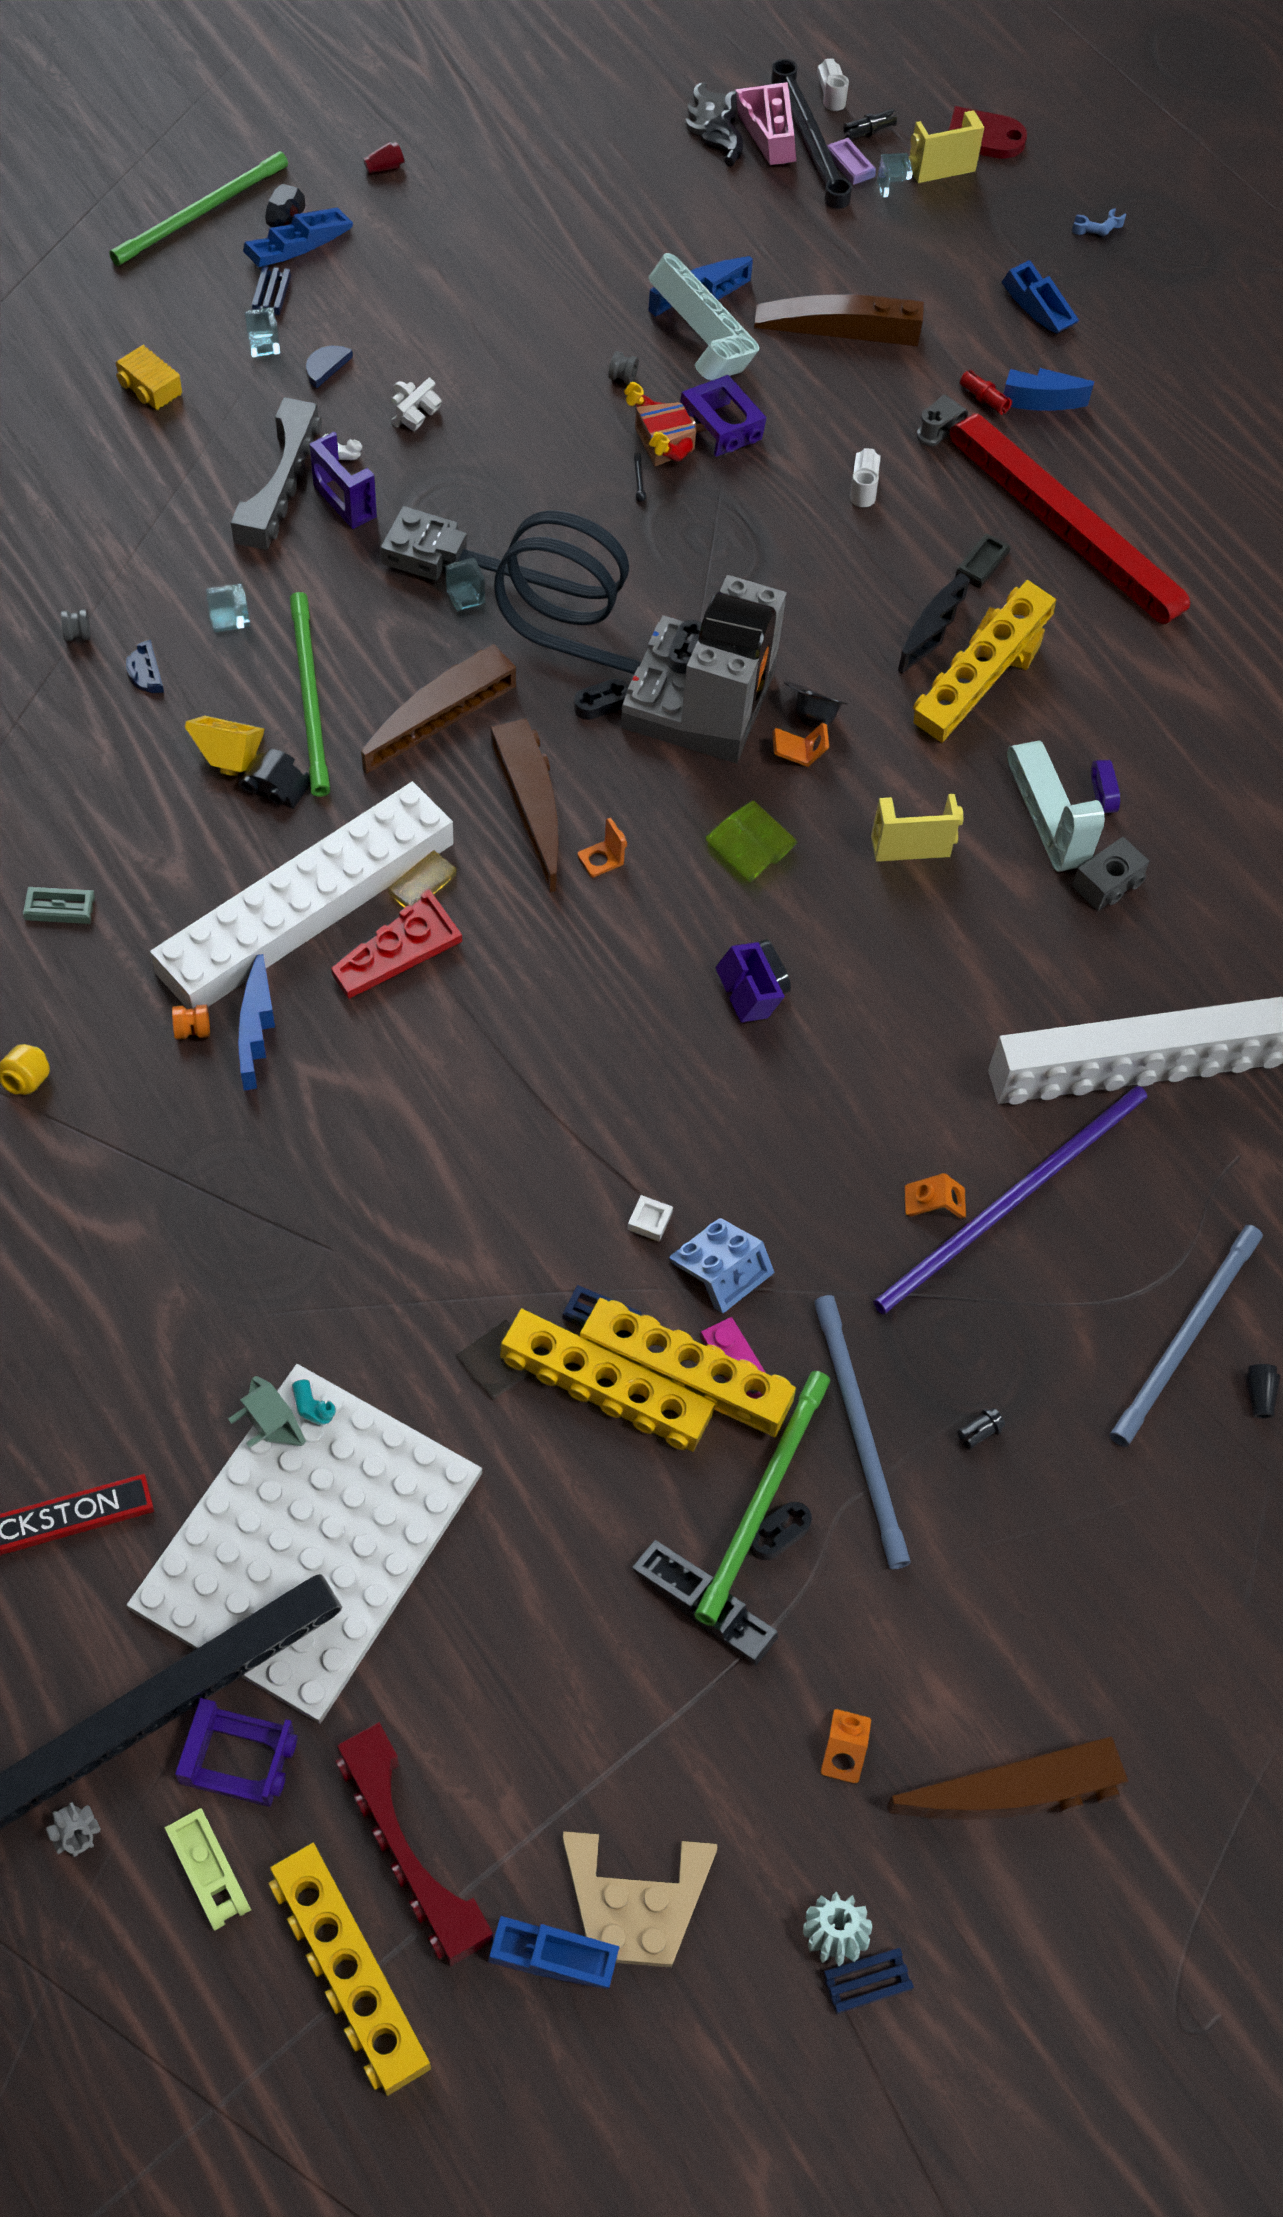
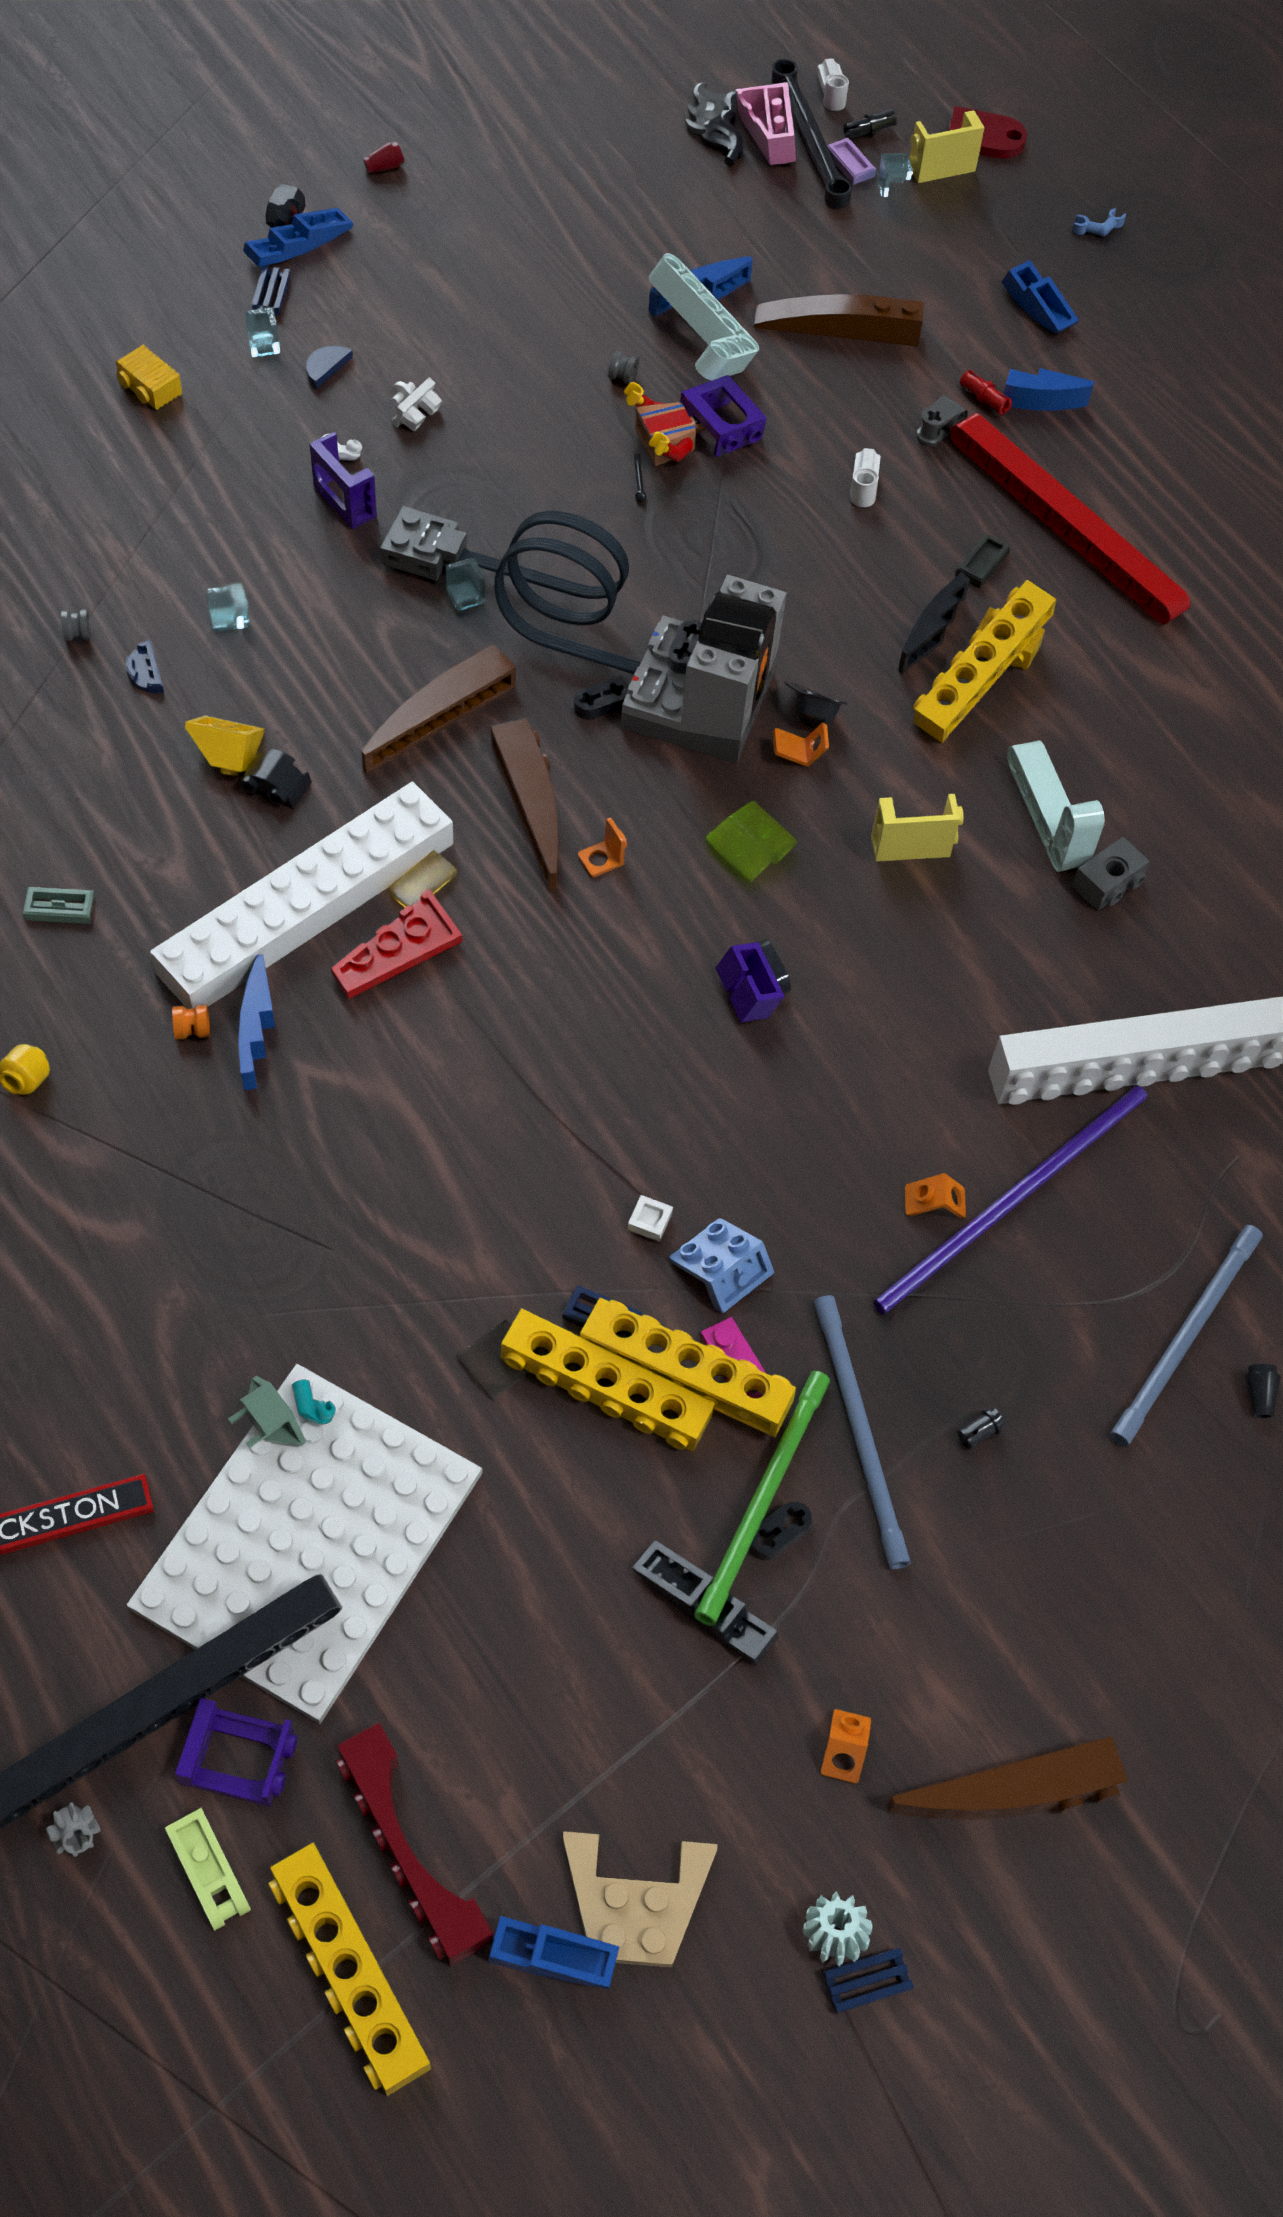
bright green piece [109,151,288,266] -> none
arch [231,397,322,550] -> none
bright green piece [290,592,330,797] -> none
dark purple beam [1091,760,1120,813] -> none

